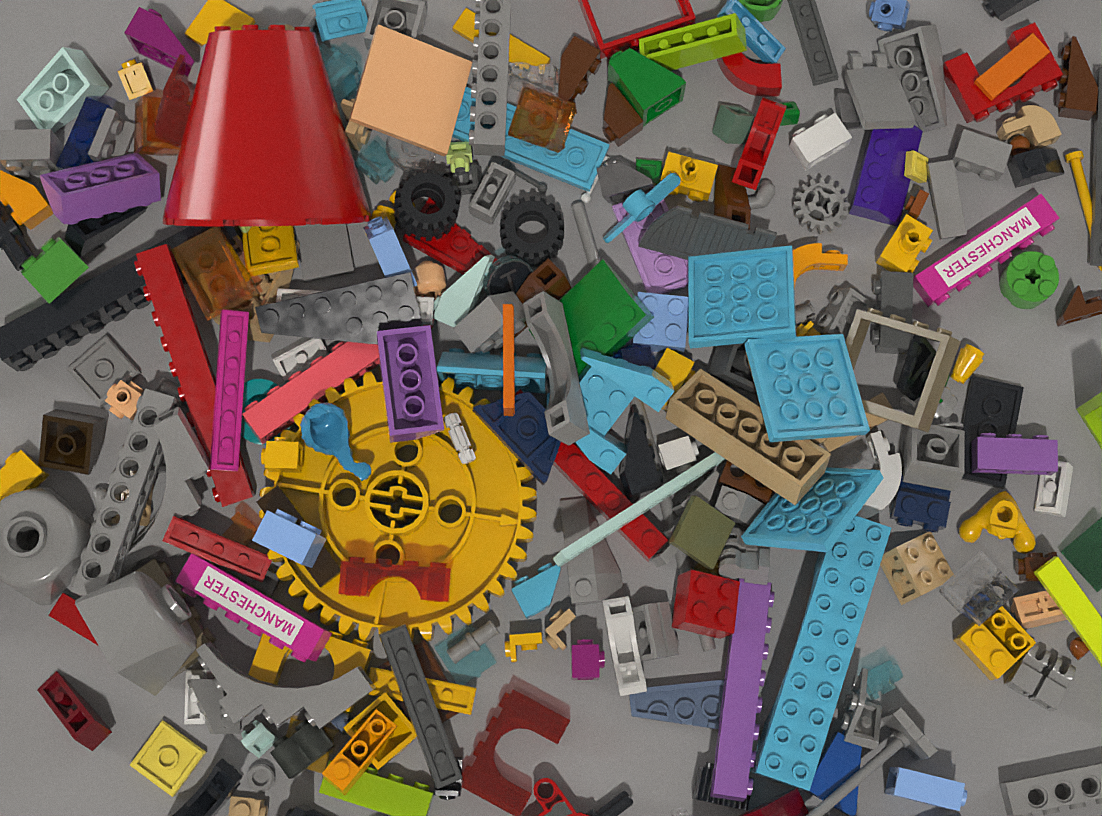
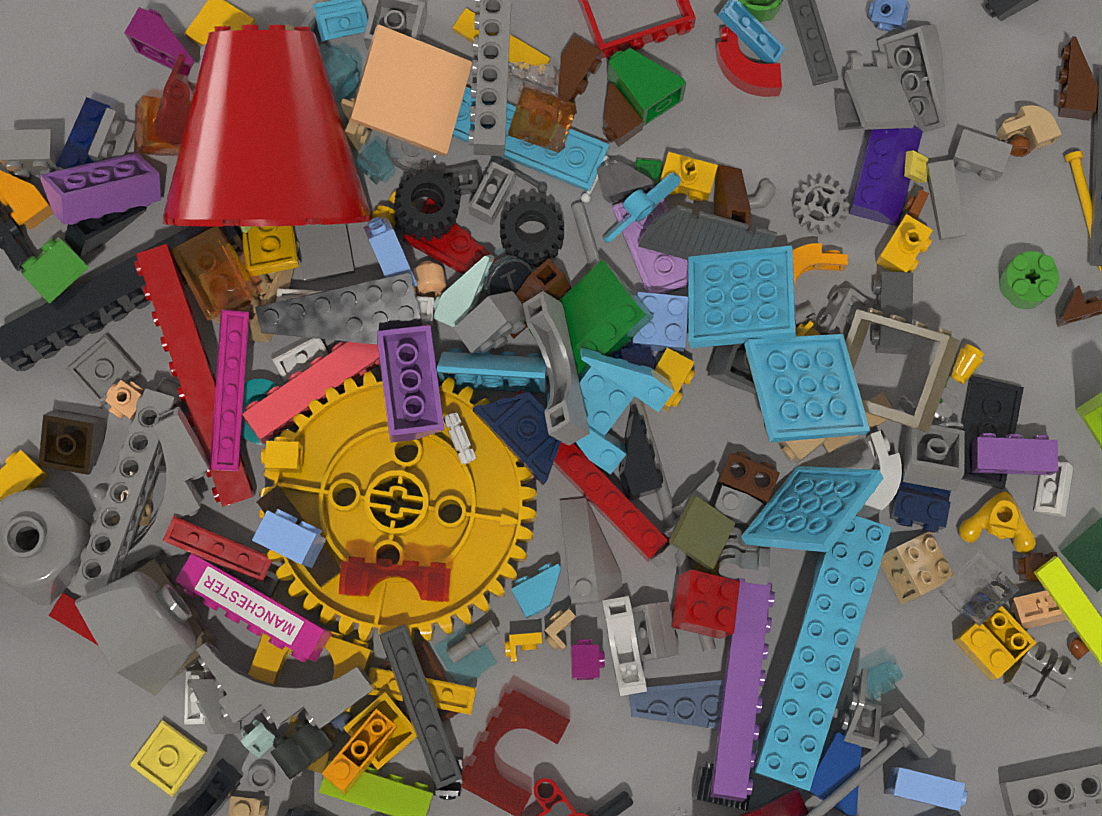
light aqua slope [17,47,109,133] -> none
dark red slope [37,671,112,751] -> none
yellow bracket [117,59,154,100] -> none
clear orange panel [222,512,257,546] -> none
dark azure hair [300,403,371,481] -> none
yellowish green plate [446,141,472,173] -> none
orange tile [503,304,515,416] -> none
light aqua tile [553,452,725,567] -> none
lime brick [639,13,747,71] -> none
white brick [657,436,699,474] -> none
tan brick [665,368,831,506] -> none
sand green panel [712,105,755,144] -> none
red arch [732,98,787,190] -> none
green slope [780,101,800,126] -> none
white brick [789,113,852,171] -> none
black wing [896,335,936,401] -> none
dark pink brick [913,193,1059,307] -> none
red arch [943,22,1063,123] -> none
orange tile [974,33,1050,101] -> none
black slope [1007,148,1064,188] -> none

